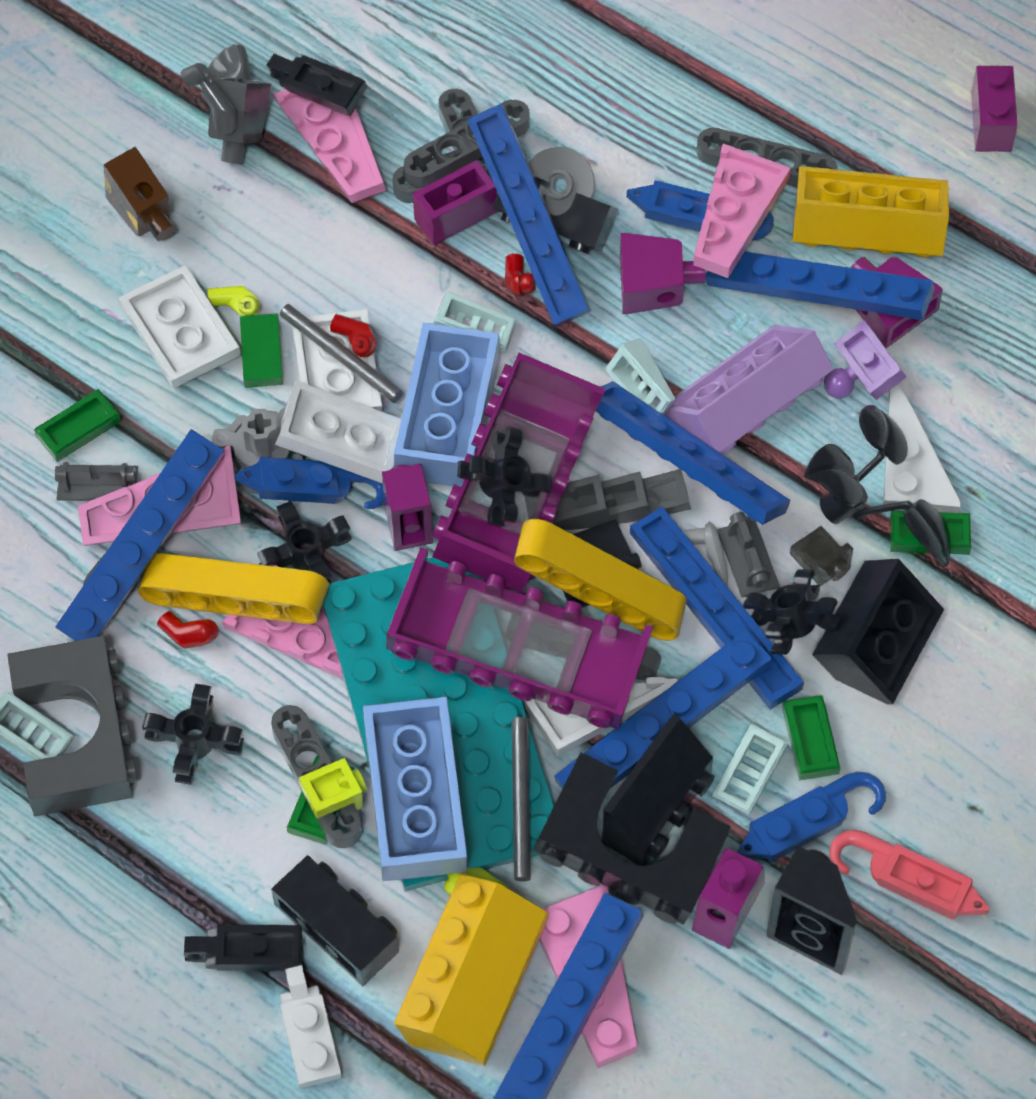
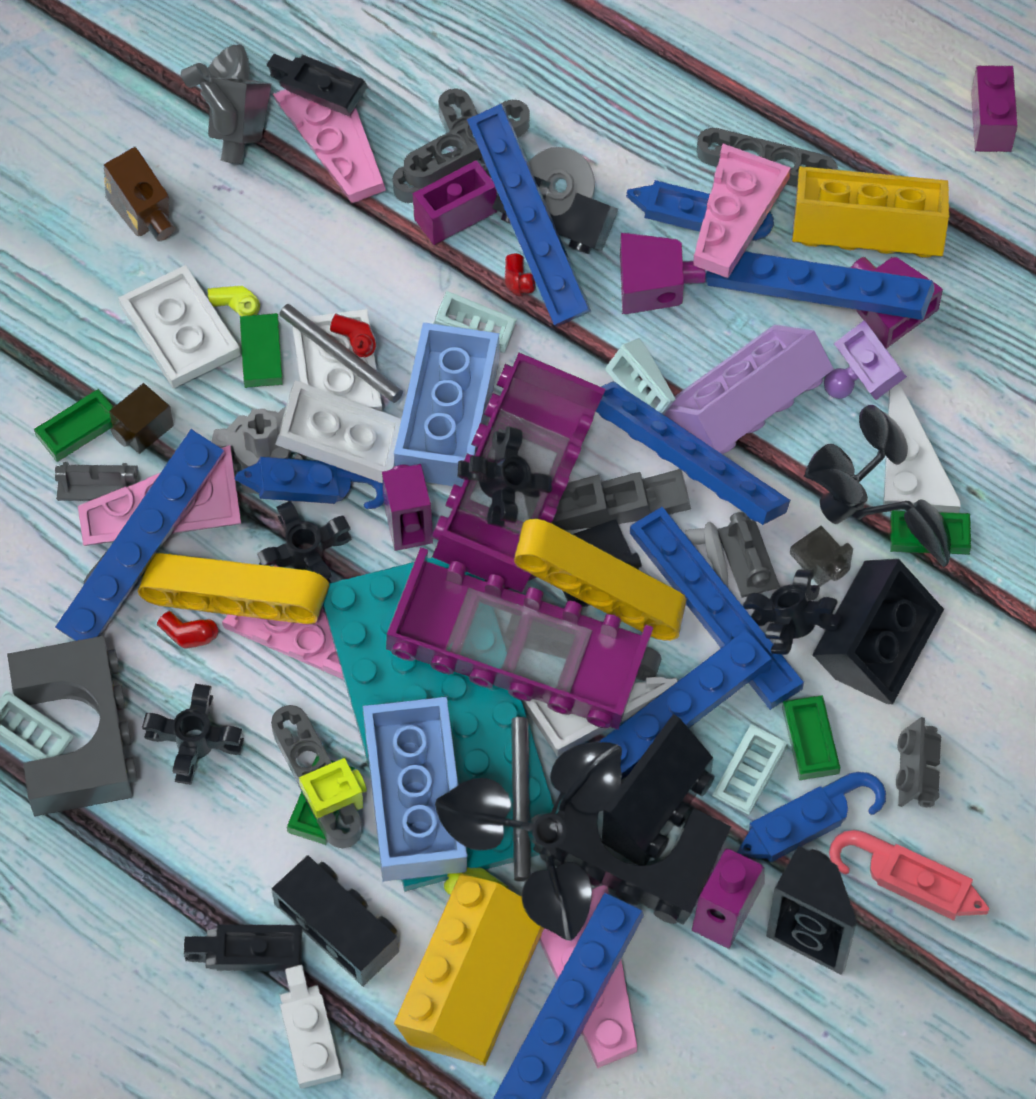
none -> dark brown brick [109,383,174,454]
none -> black plant [435,742,622,941]
none -> dark grey hinge [896,717,941,807]

